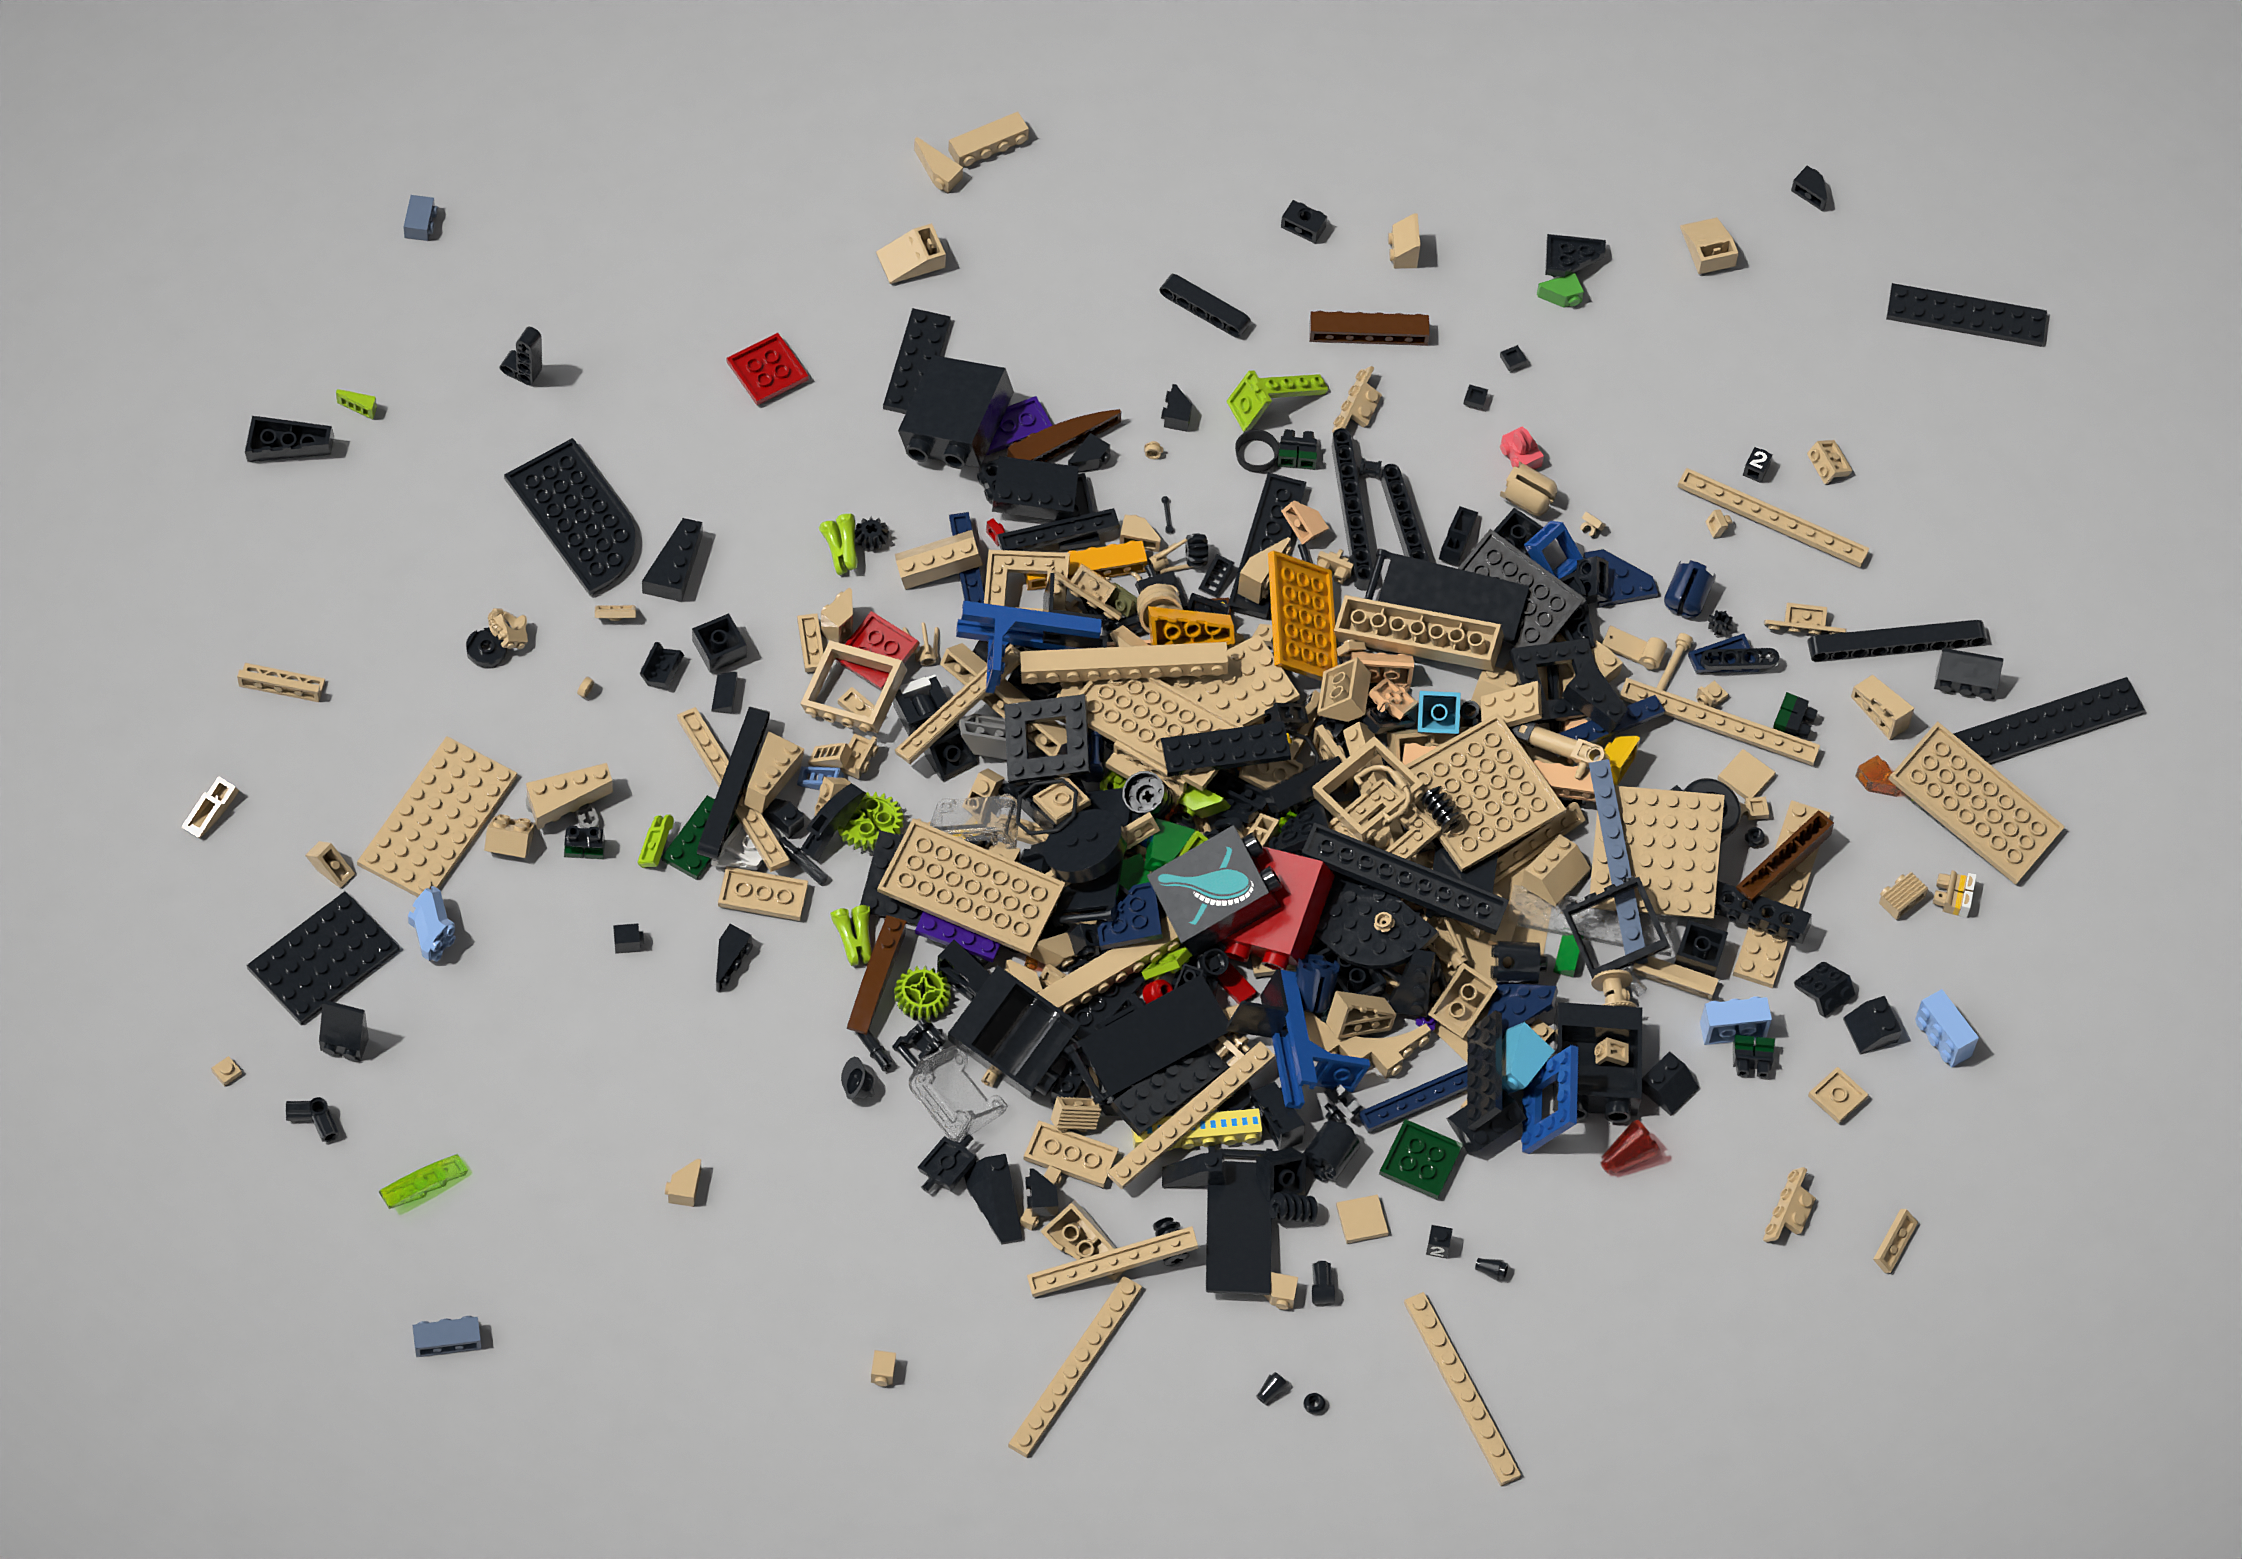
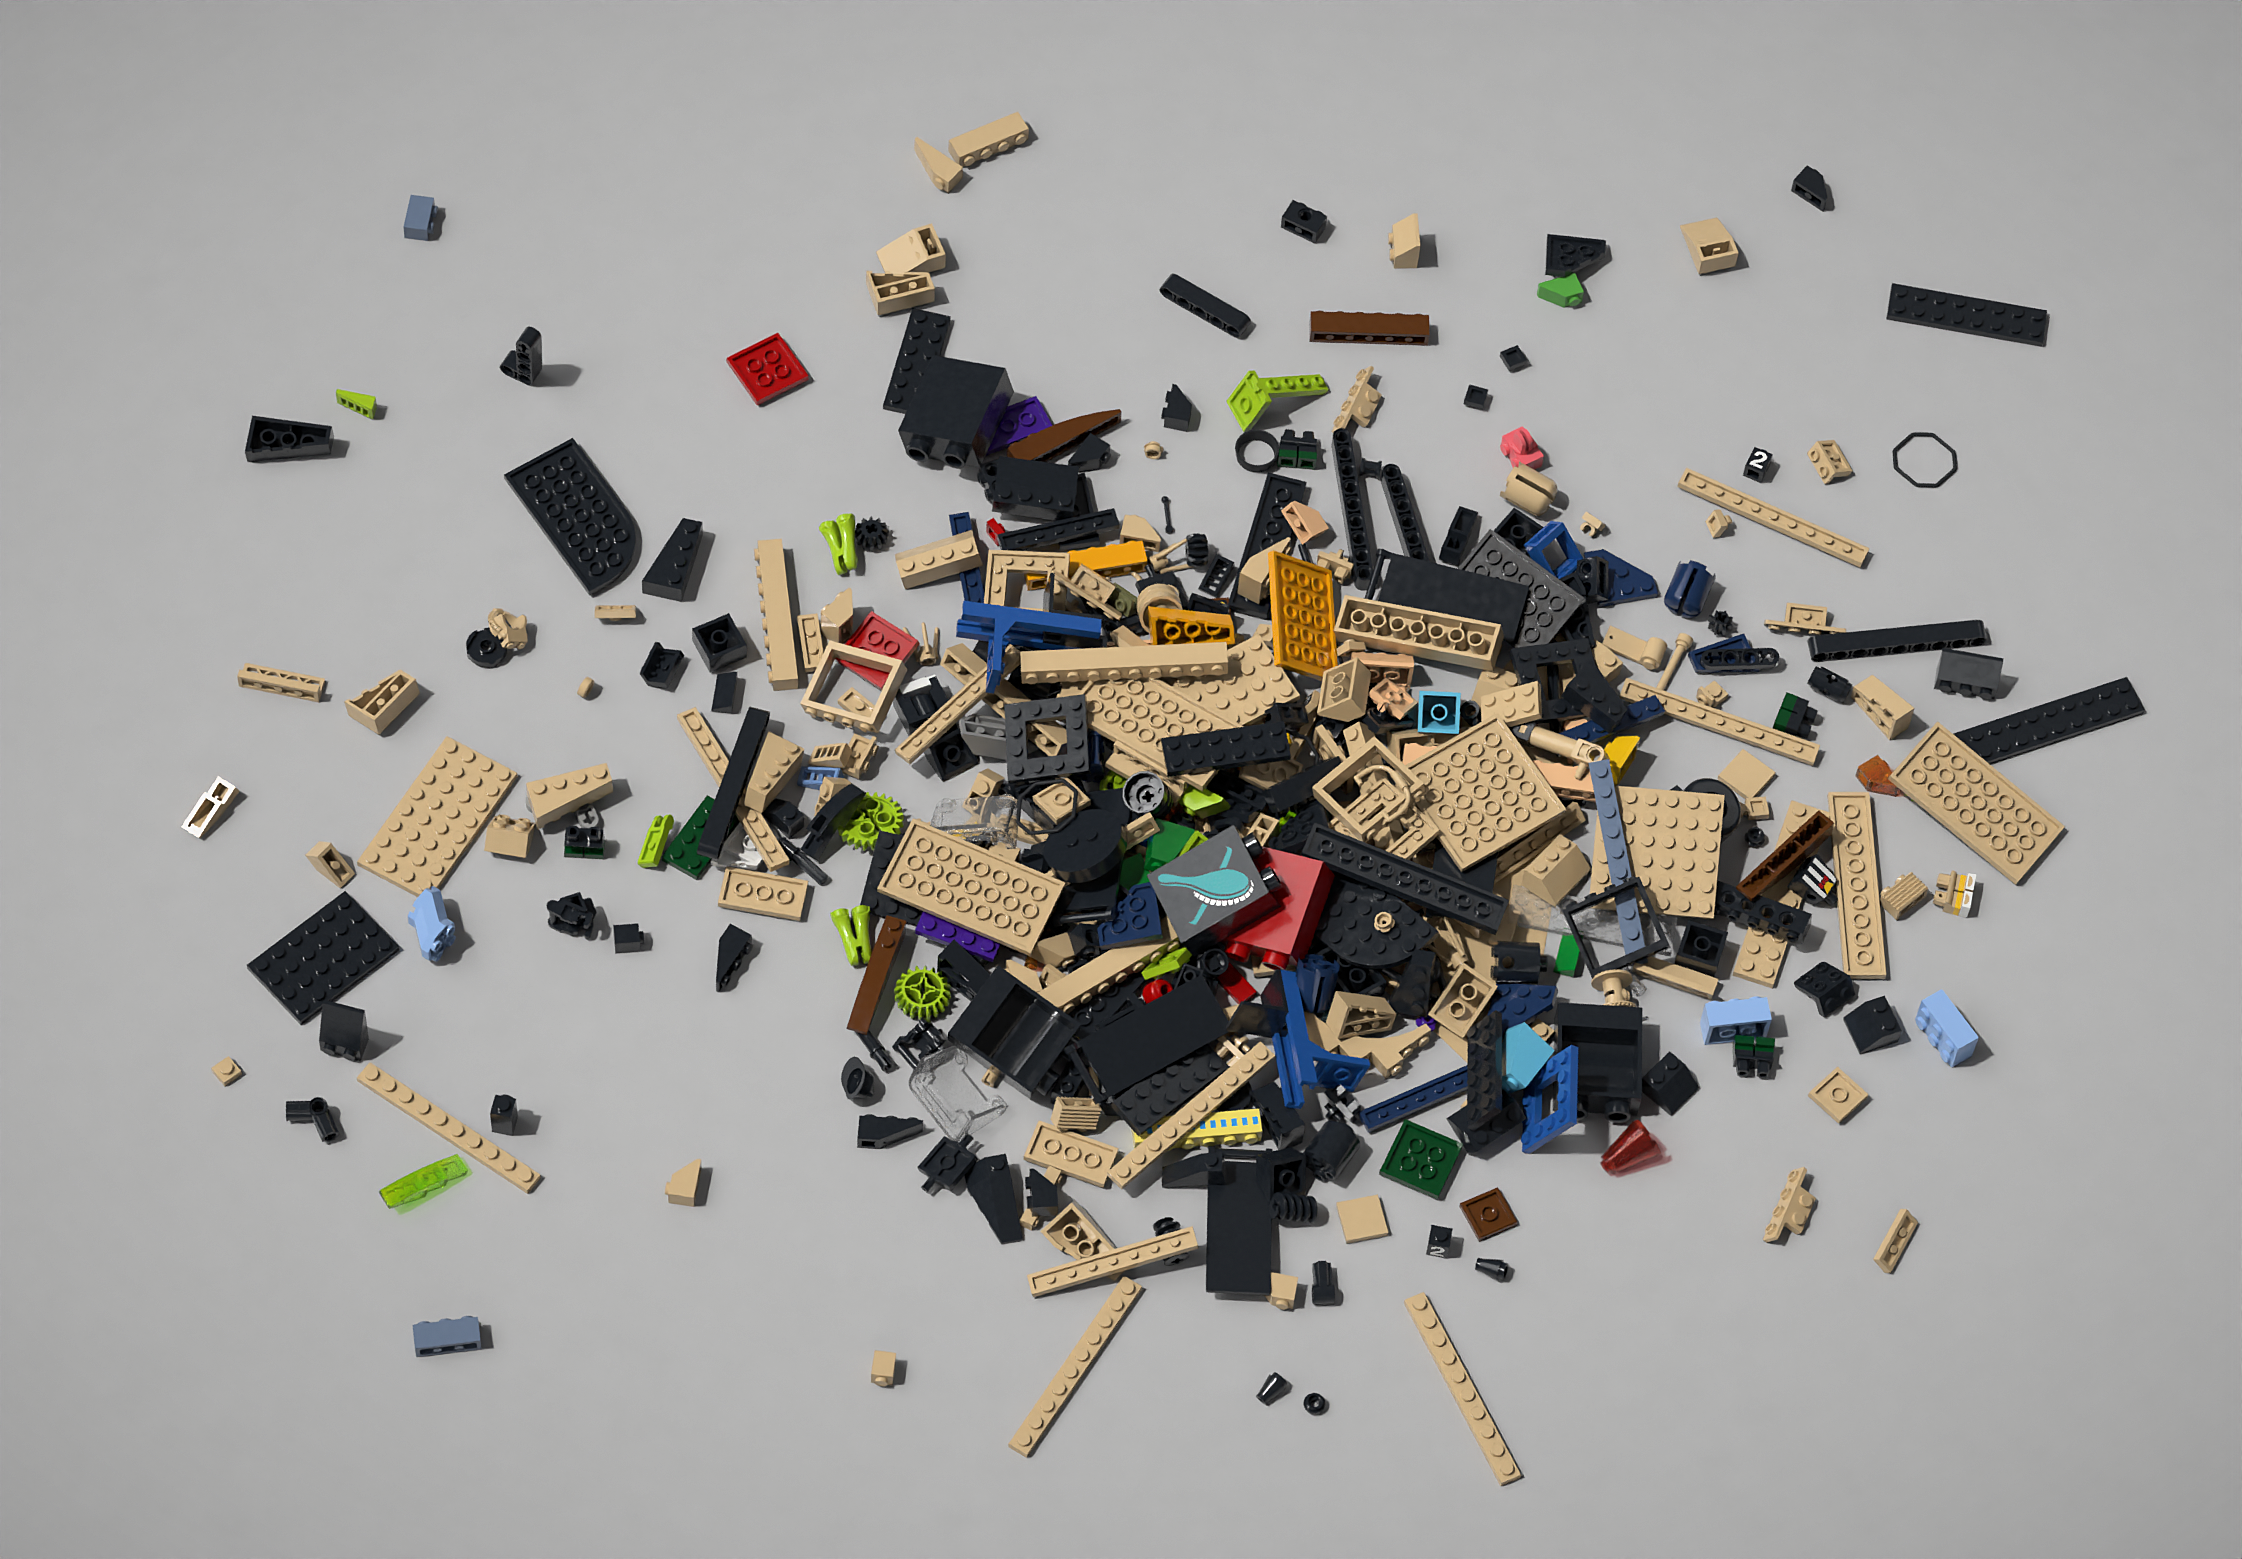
black piece [1420,786,1462,833] -> none
tan bracket [1594,1037,1629,1066] -> none
none -> tan wedge [344,670,420,735]
none -> tan plate [357,1062,541,1194]
none -> black brick [490,1094,518,1136]
none -> black piece [546,892,597,939]
none -> tan brick [754,539,798,691]
none -> black slope [857,1114,923,1149]
none -> tan wedge [866,271,935,316]
none -> reddish brown tile [1459,1187,1517,1241]
none -> black torso [1787,854,1838,905]
none -> black piece [1807,666,1853,702]
none -> tan plate [1827,792,1886,979]
none -> black piece [1892,432,1957,487]

